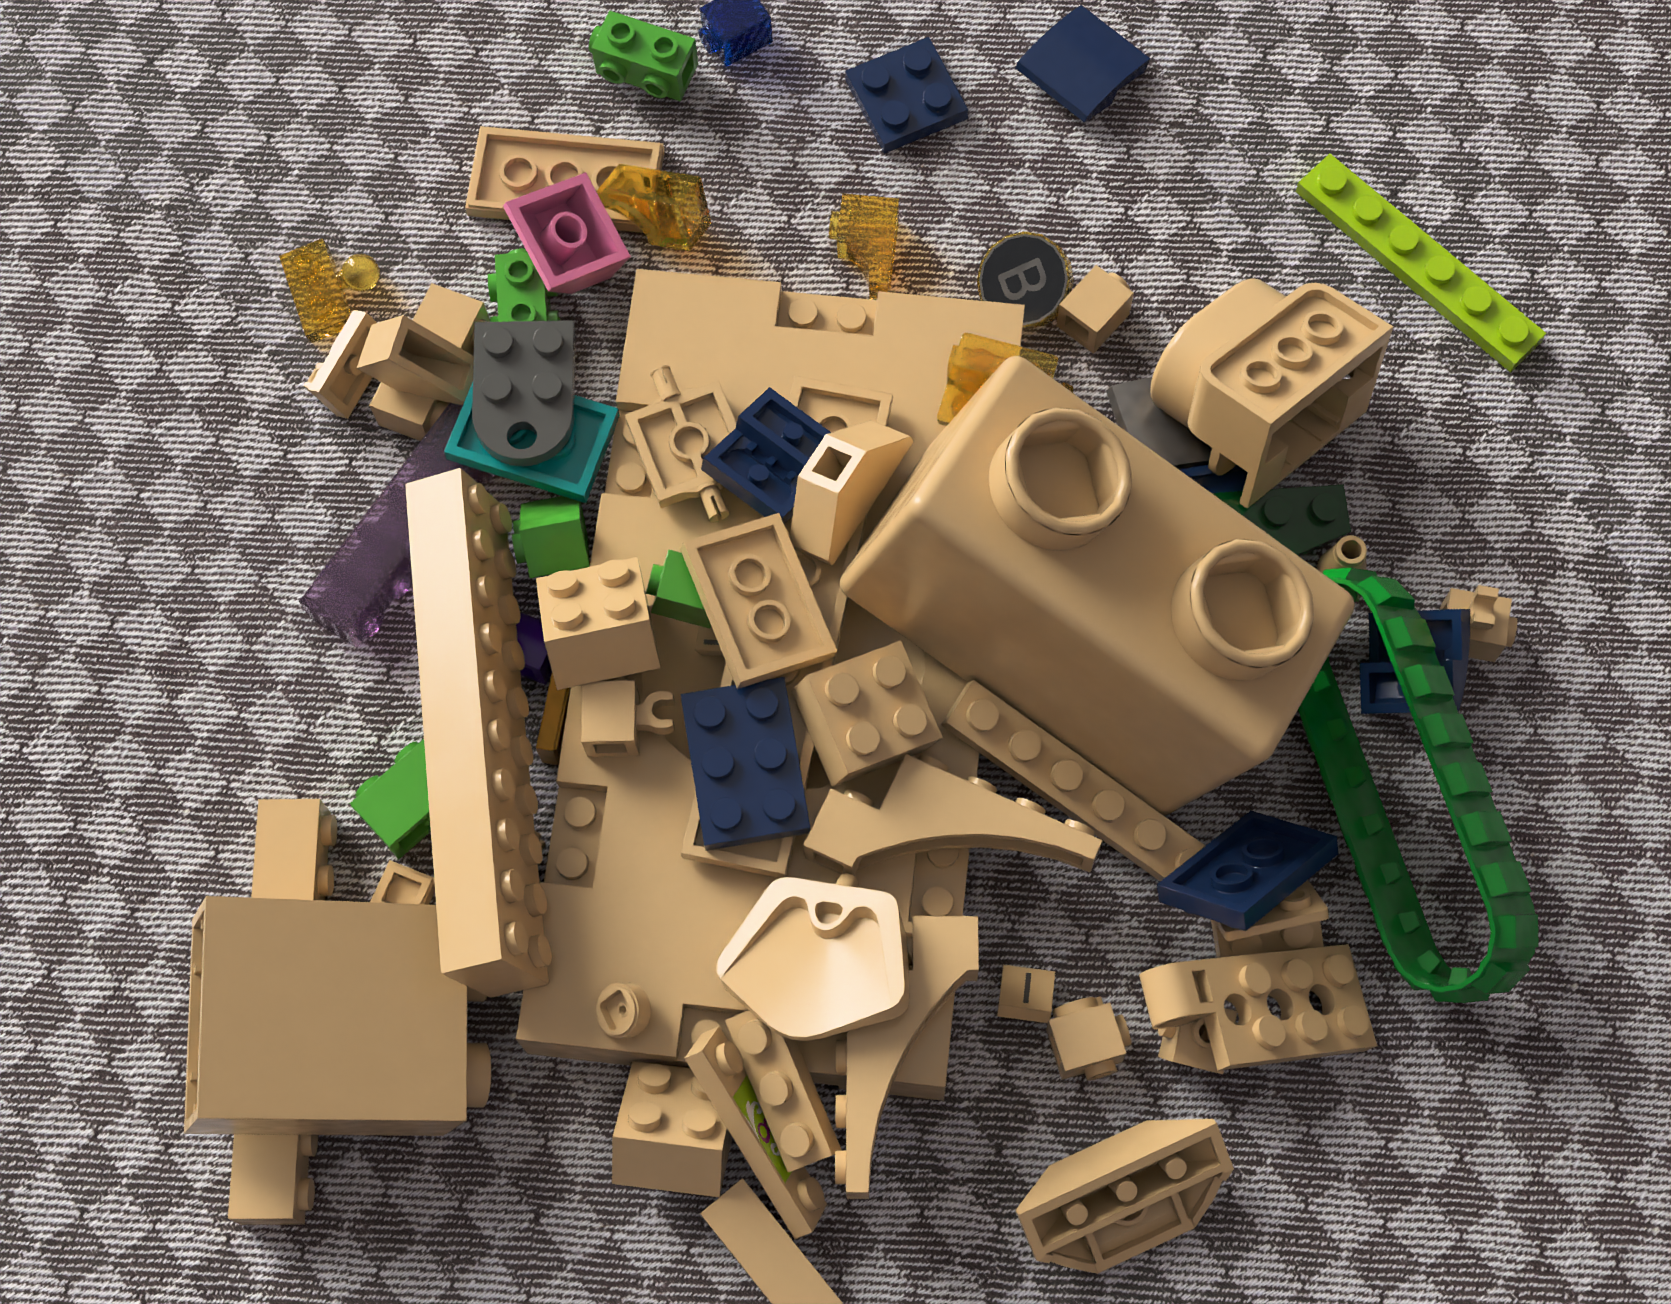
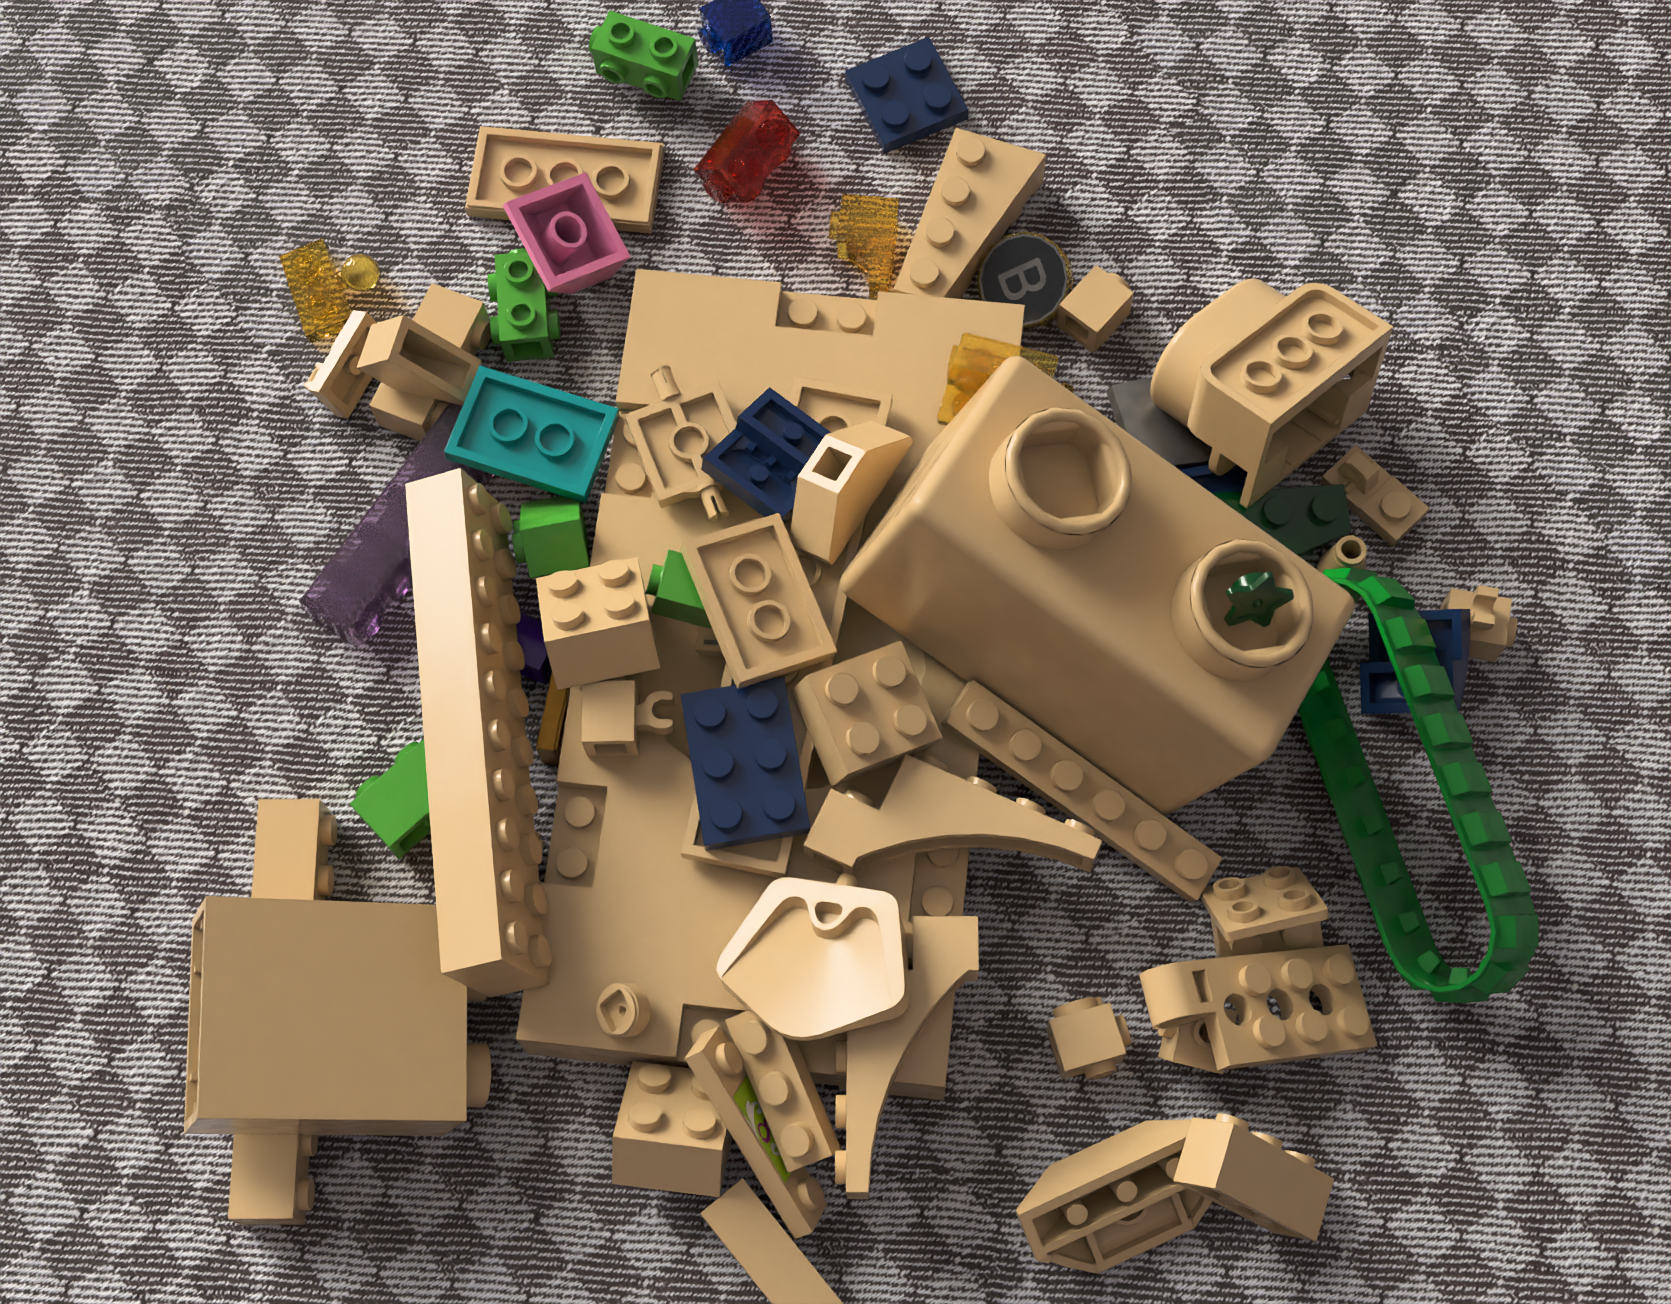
tan tile [370,860,435,904] -> none
dark grey plate [472,320,575,466] -> none
clear yellow arch [596,164,712,251] -> none
tan tile [997,964,1055,1023] -> none
dark blue slope [1015,5,1151,123] -> none
dark blue plate [1157,810,1339,931] -> none
lime plate [1295,153,1547,373] -> none
none -> clear red brick [693,100,801,203]
none -> tan wedge [893,128,1046,299]
none -> tan brick [1173,1113,1334,1242]
none -> dark green plate [1224,571,1294,627]
none -> tan hinge [1320,444,1430,547]

